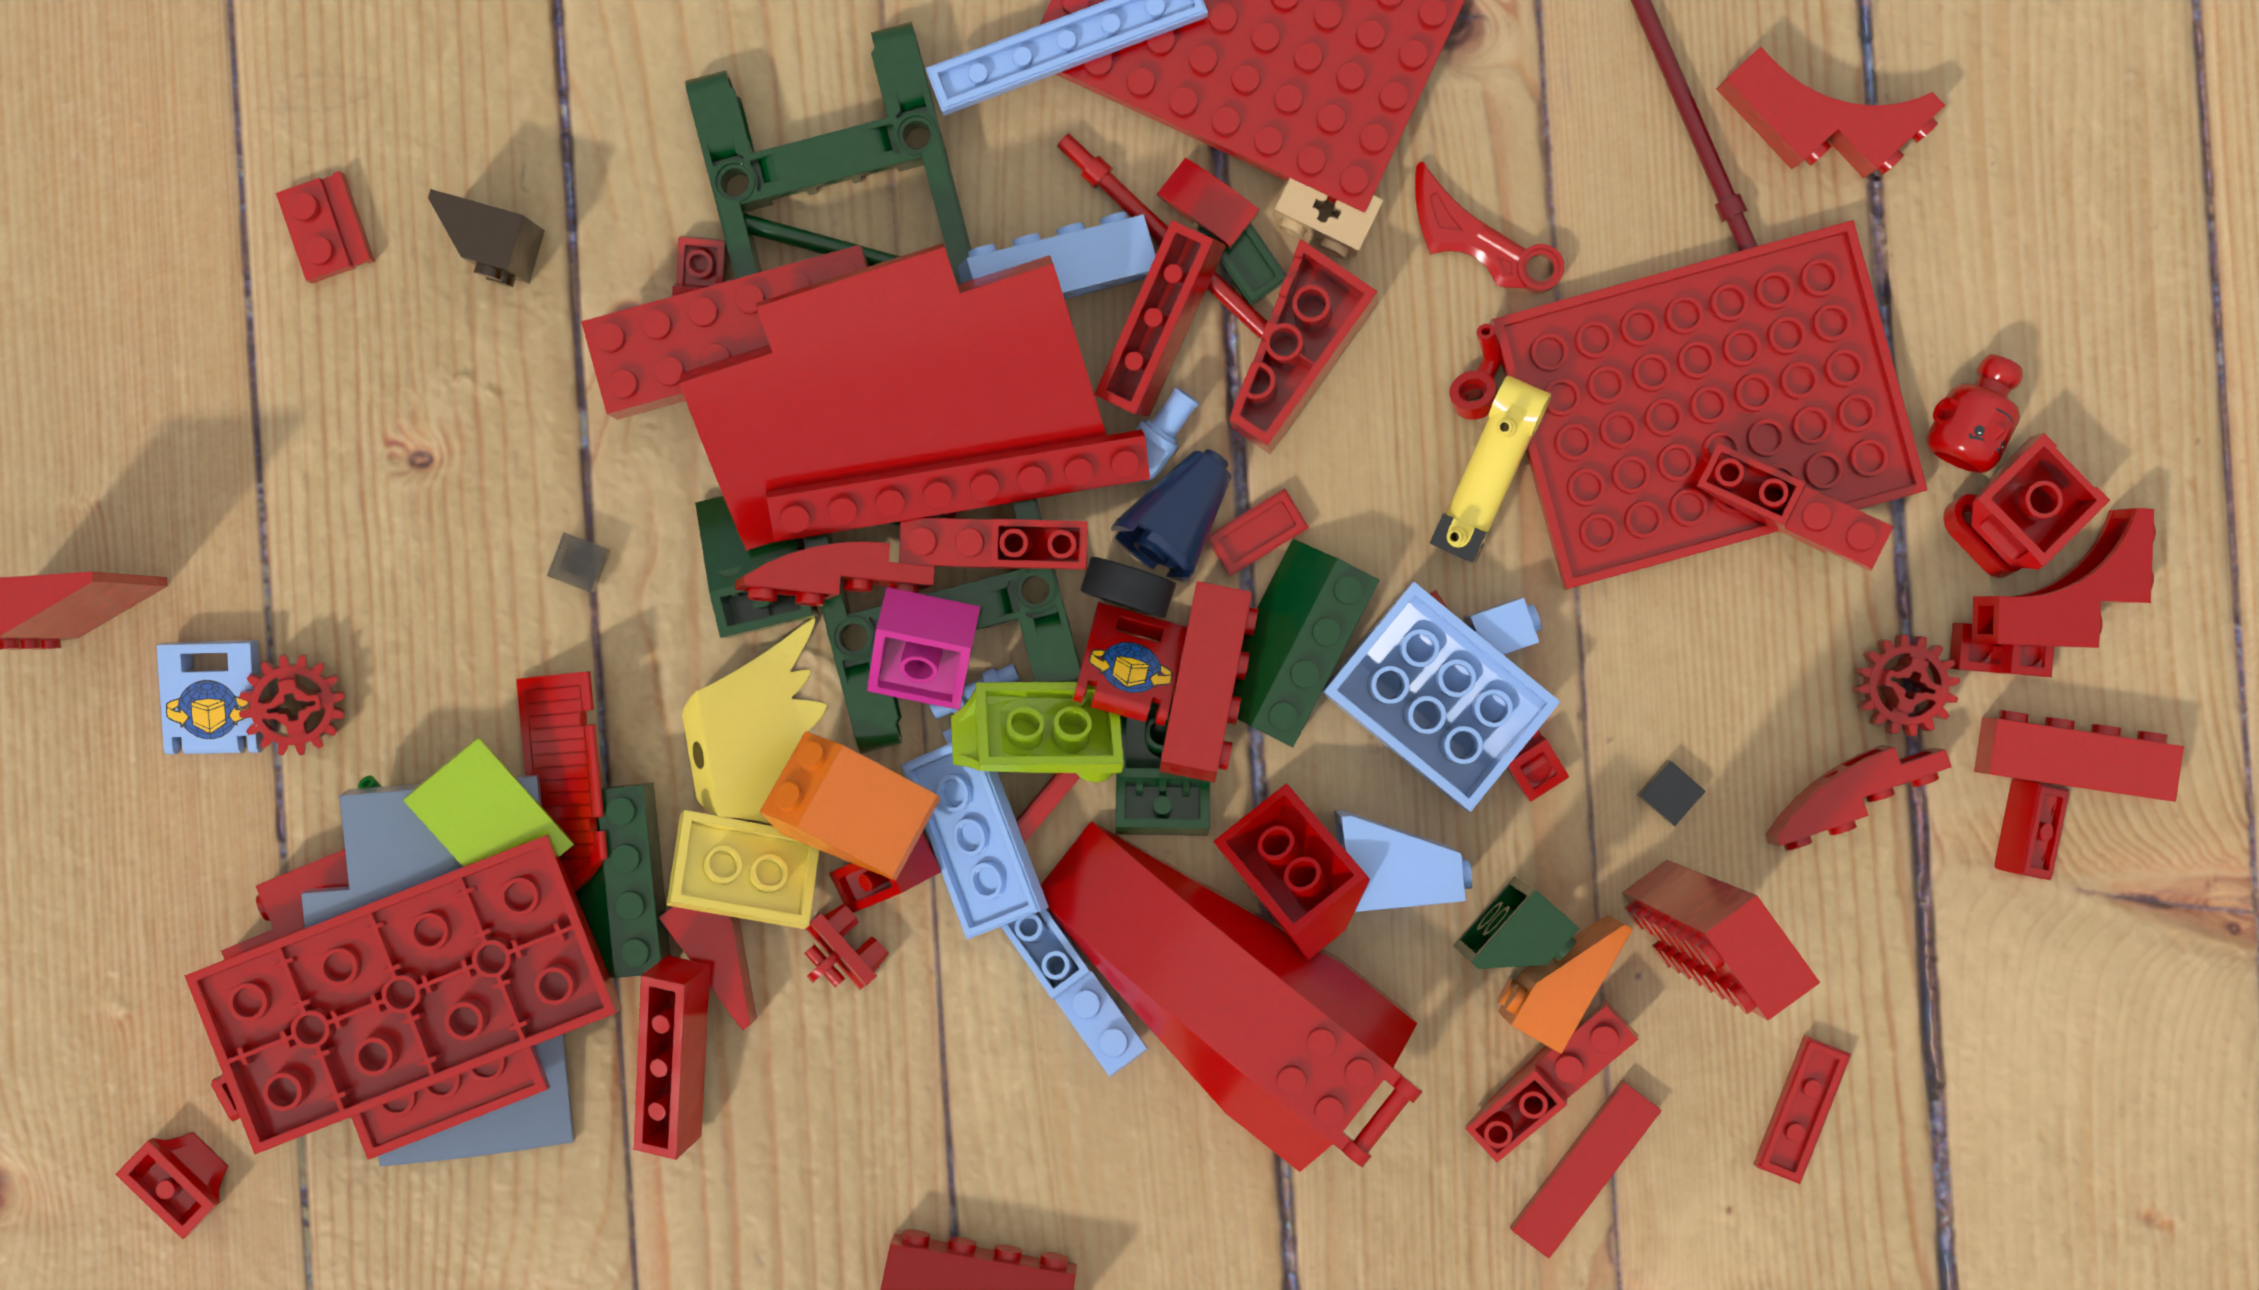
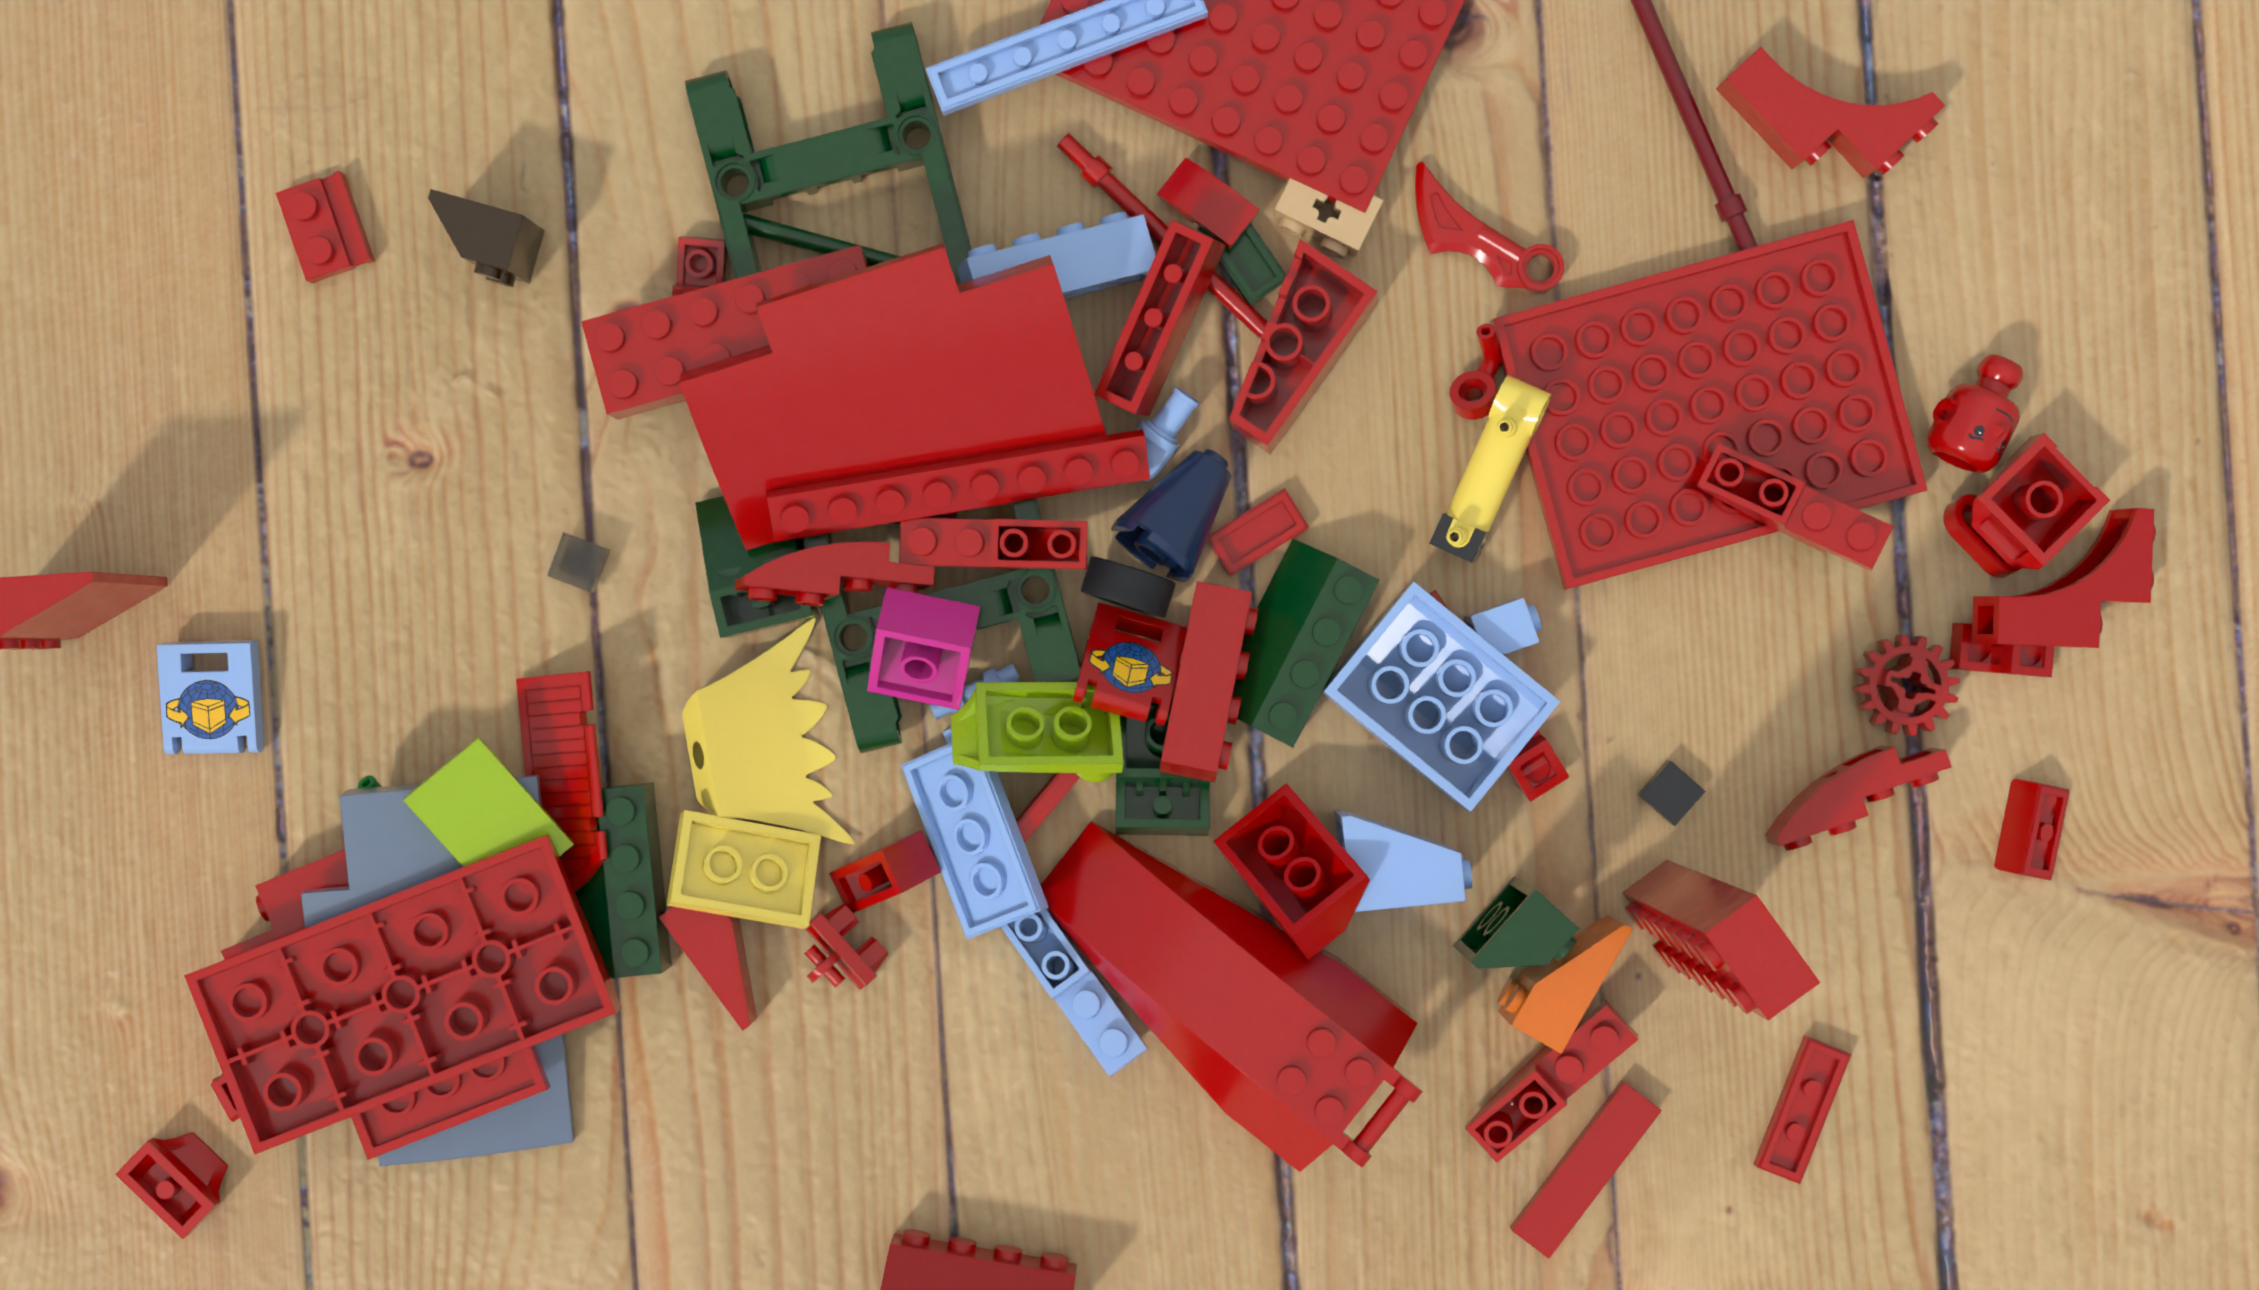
red gear [239,653,345,756] -> none
red brick [633,955,710,1160] -> none
orange slope [759,731,941,881] -> none
red brick [1974,710,2184,802] -> none

